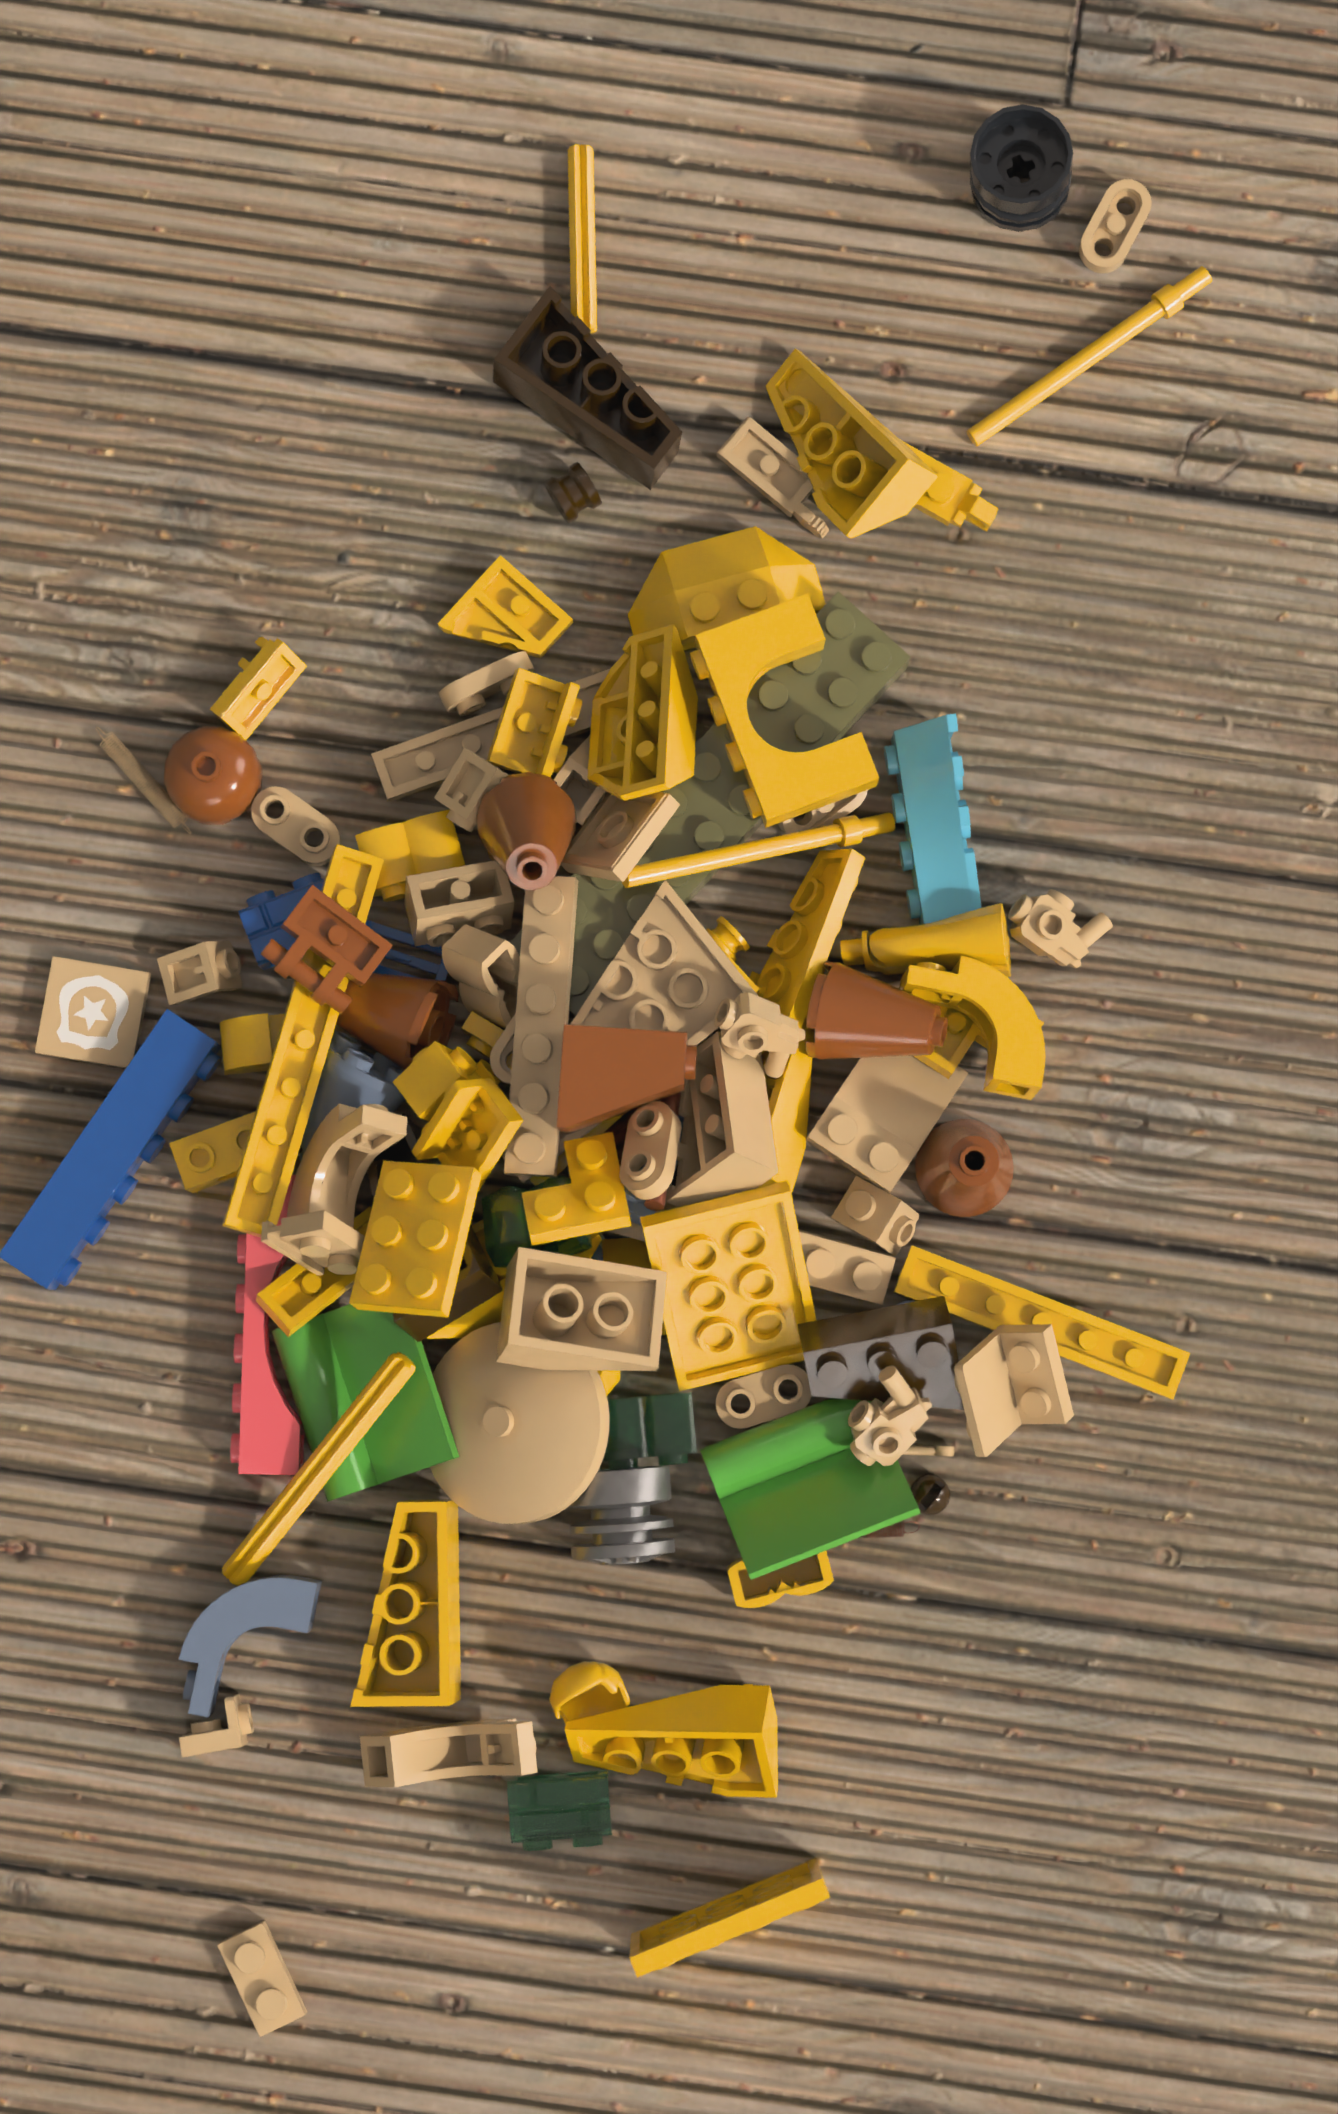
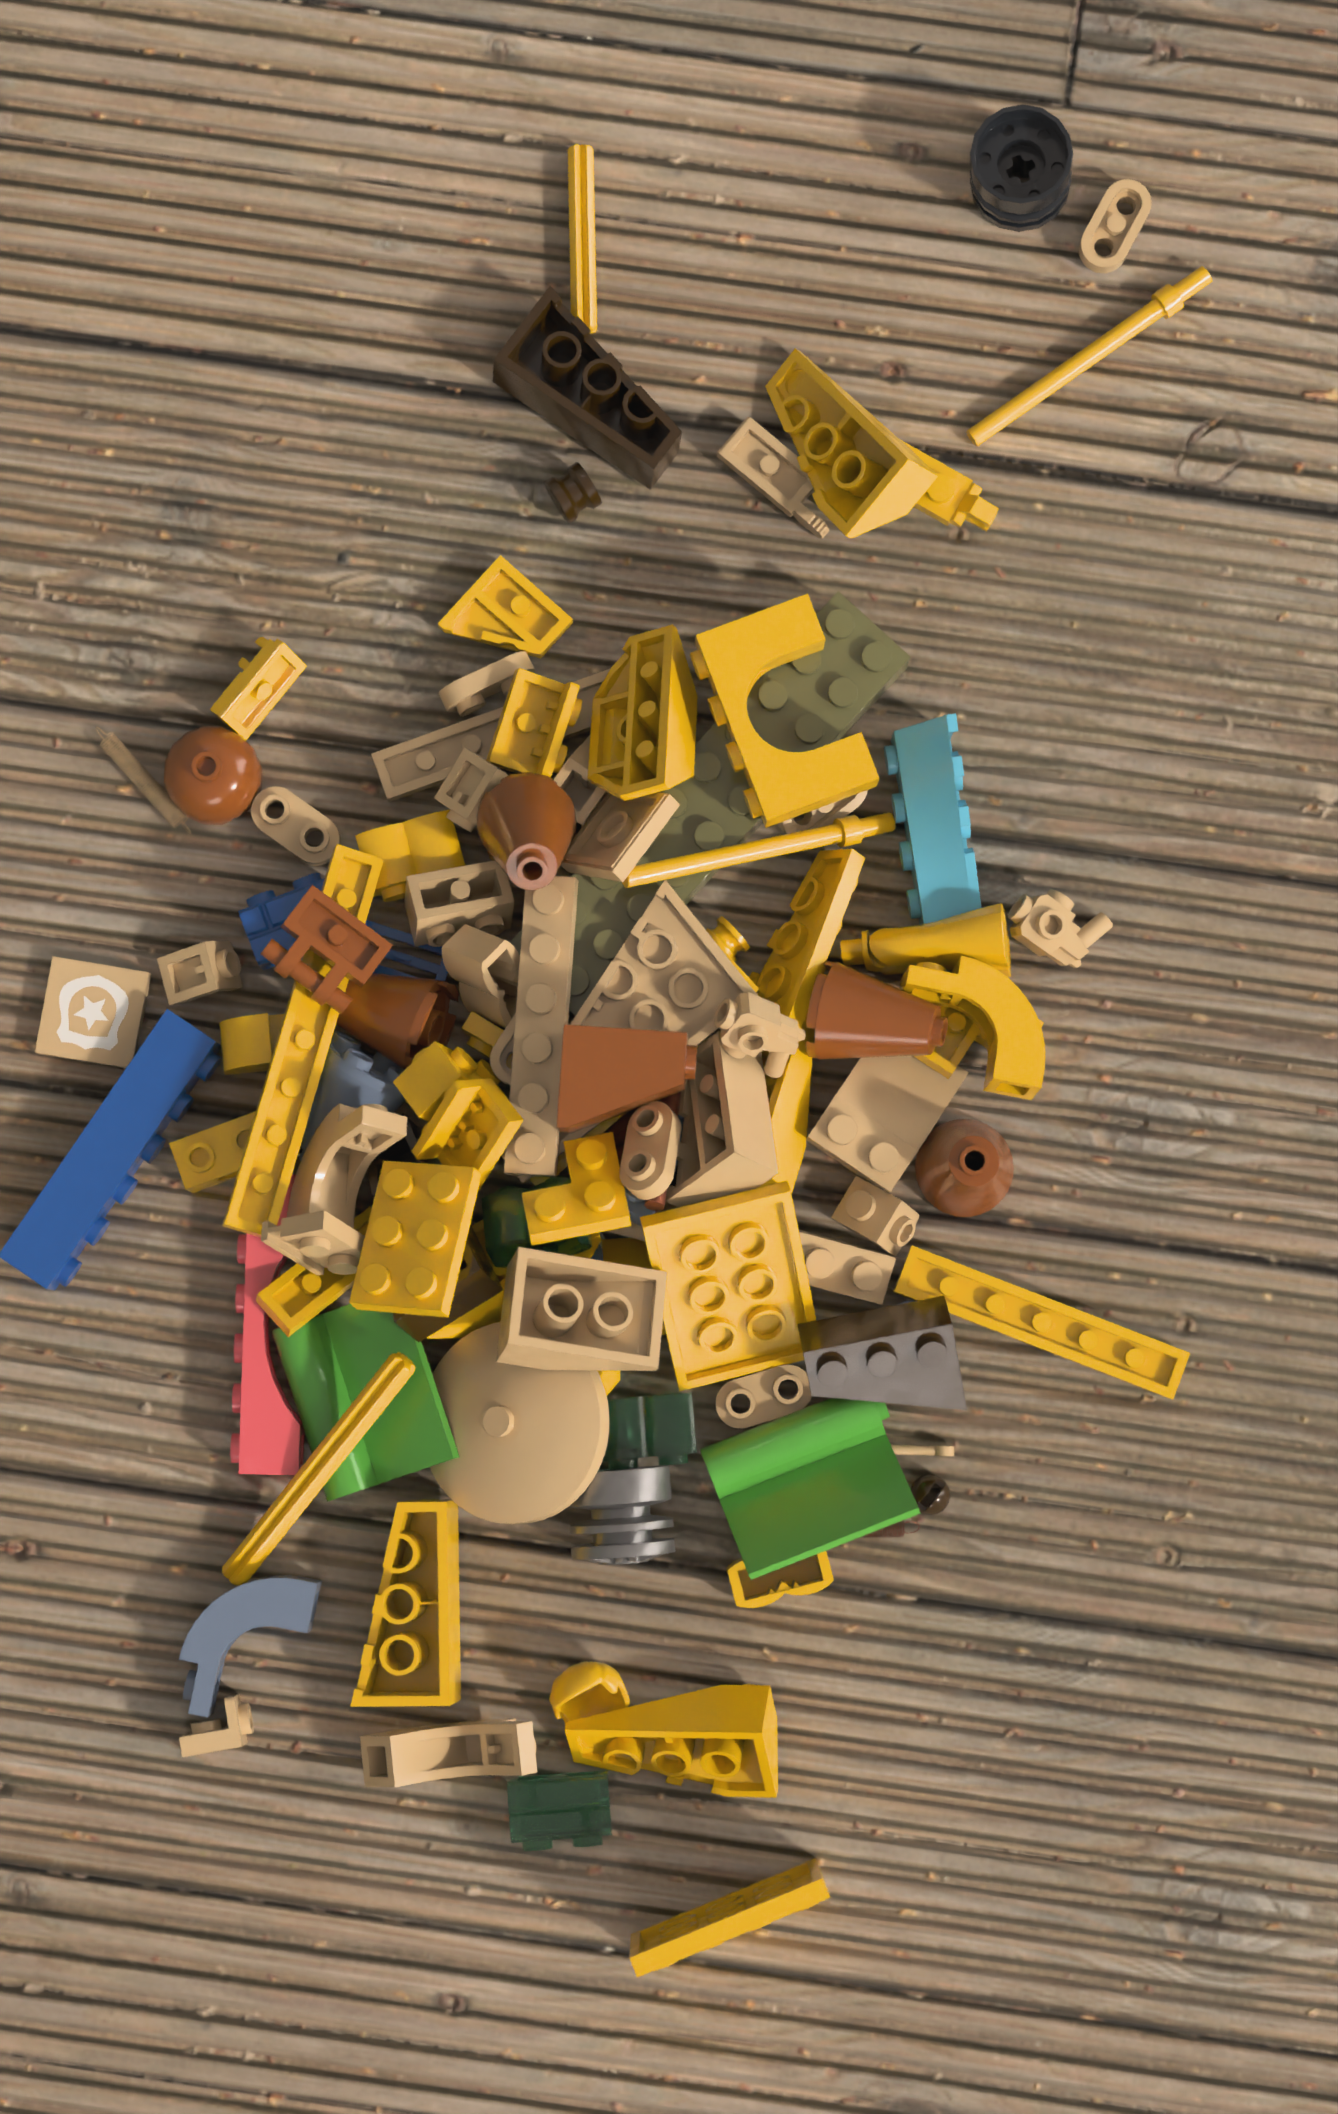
tan plate [217,1920,307,2037] -> none
yellow wedge [628,526,826,651] -> none
tan piece [848,1366,932,1466] -> none
tan bracket [954,1324,1074,1457] -> none

